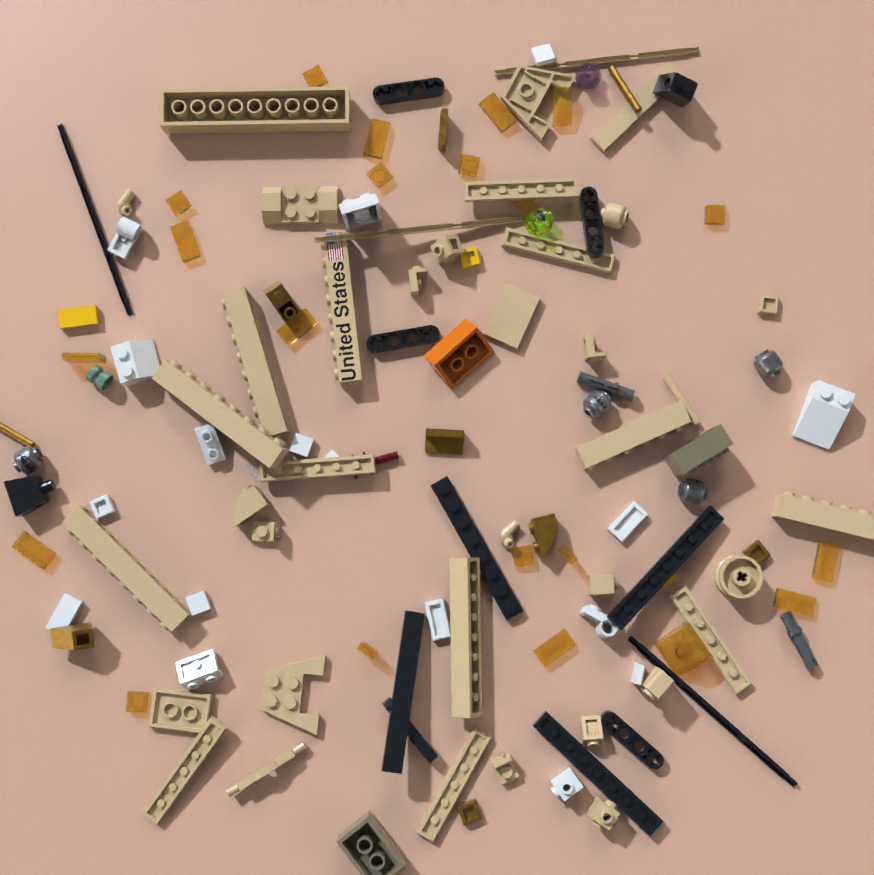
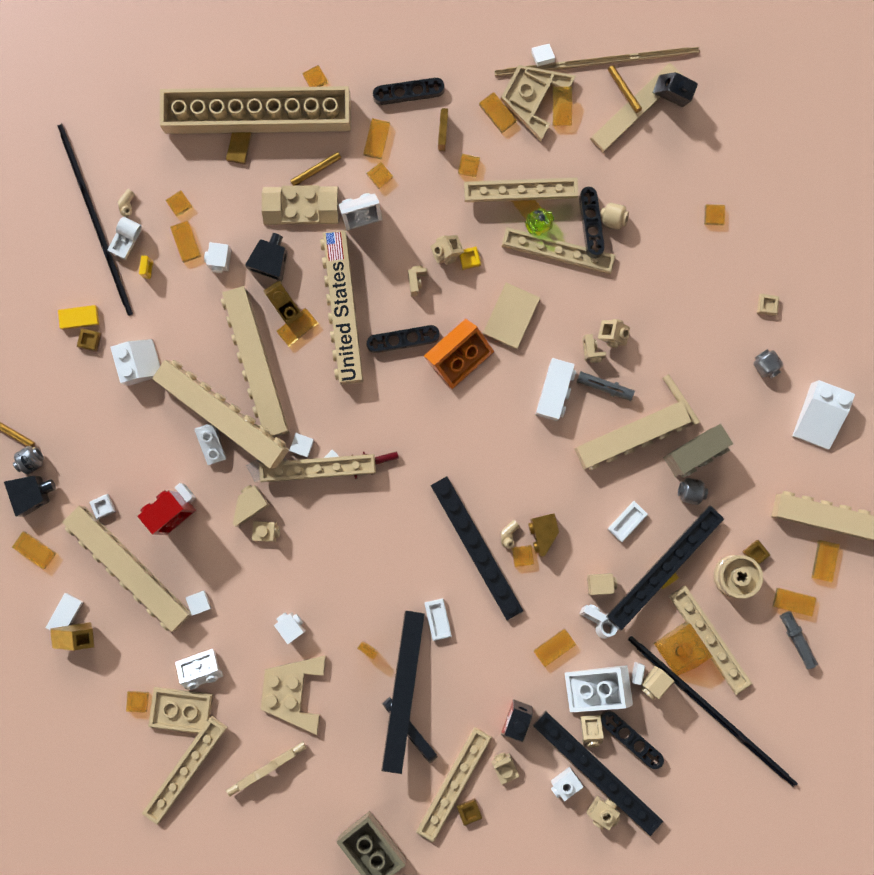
clear yellow tile [62,352,106,364] -> none
sand green wheel [86,365,114,391] -> none
tan piece [314,216,524,243] -> none
pearl gold panel [425,428,464,455] -> none
tan brick [449,558,483,719] -> none
clear yellow tile [557,545,577,564] -> none
clear purple piece [575,63,601,90] -> none
flat silver head [583,390,611,419] -> none
none -> pearl gold tile [76,328,101,352]
none -> red brick [137,490,197,535]
none -> yellow tile [139,255,153,279]
none -> white tile [175,483,196,503]
none -> white brick [204,242,232,273]
none -> pearl gold tile [226,132,252,164]
none -> black torso [245,233,287,282]
none -> white brick [274,612,306,644]
none -> pearl gold bar [290,152,341,186]
none -> black torso [501,699,533,742]
none -> white brick [535,358,576,421]
none -> white slope [565,665,633,712]
none -> tan brick [598,319,630,348]

